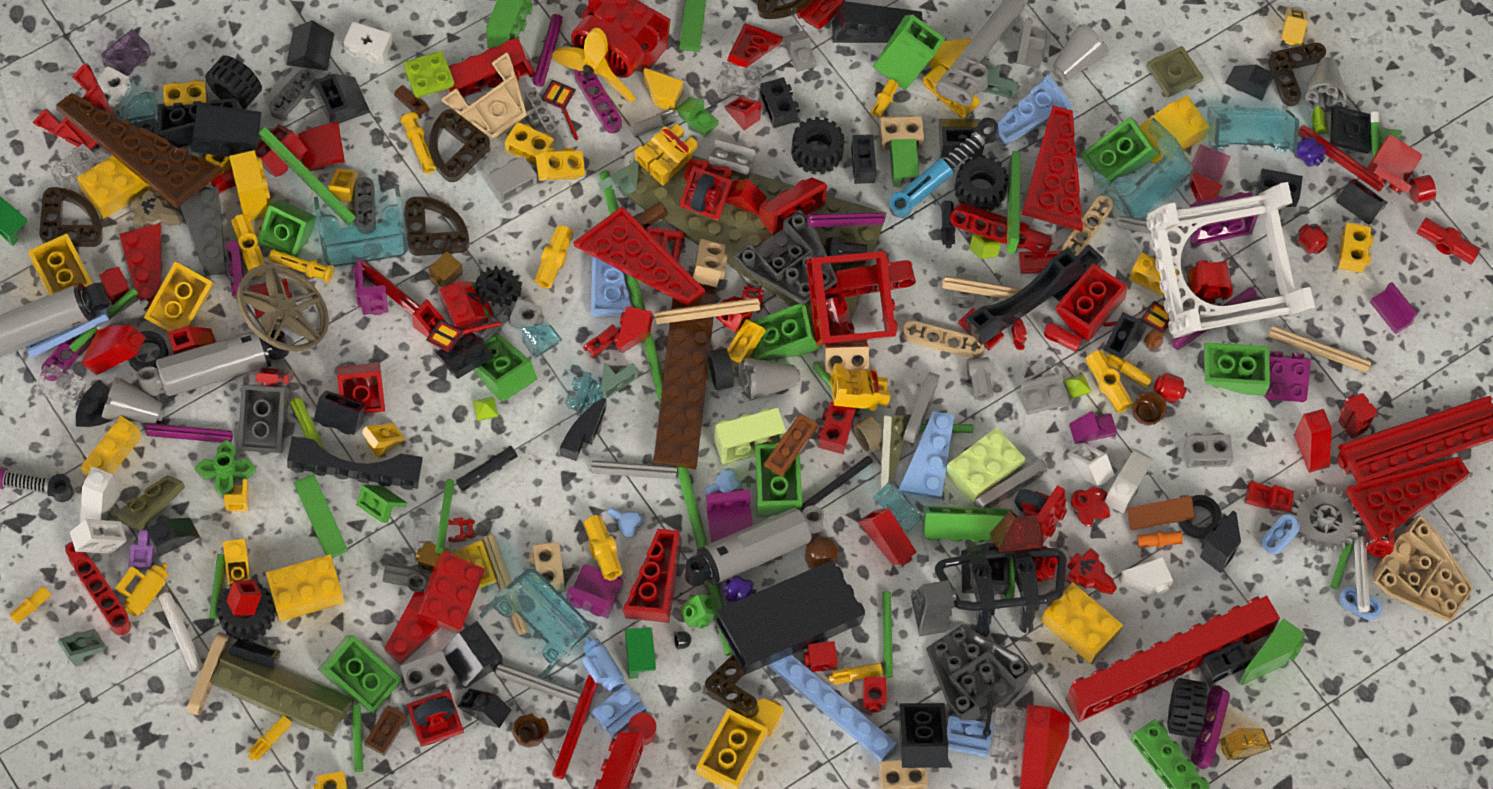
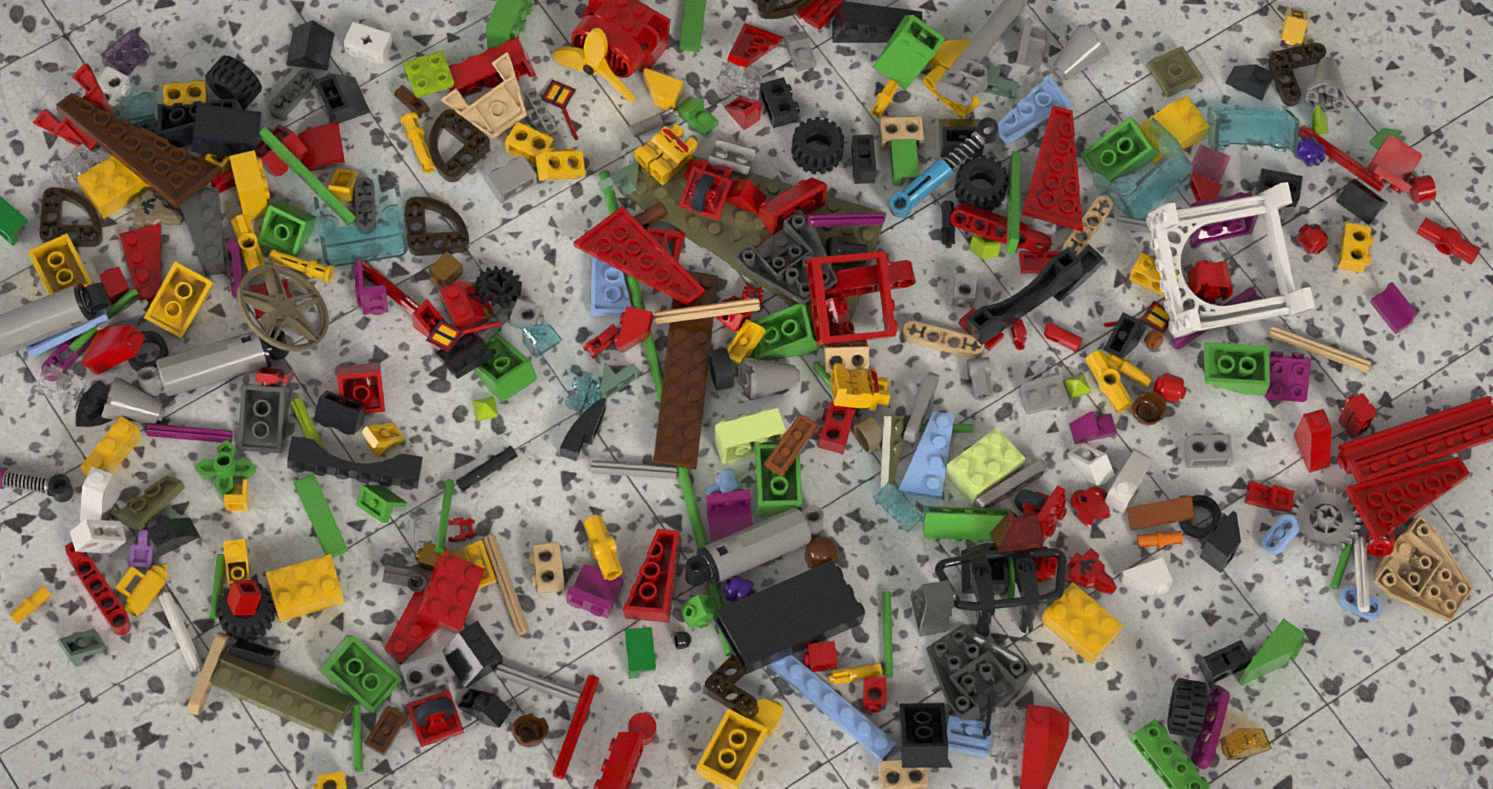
red slope [167,326,216,354] -> none
yellow piece [248,716,292,761] -> none
clear light blue windscreen [479,569,591,679] -> none
magenta axle [533,14,562,87] -> none
yellow piece [534,225,574,289] -> none
magenta beam [575,69,622,134] -> none
light blue piece [582,637,625,693] -> none
light blue plate [591,684,647,738] -> none
light blue rock [607,507,644,537] -> none
tan brick [693,239,728,287] -> none
black bar [802,455,873,510] -> none
red slope [858,508,917,566] -> none
tan axle [942,276,1022,299] -> none
red slope [1055,263,1128,342] -> none
red brick [1066,595,1280,723] -> none
black plate [1330,105,1372,154] -> none
bright green bar [1370,112,1380,159] -> none

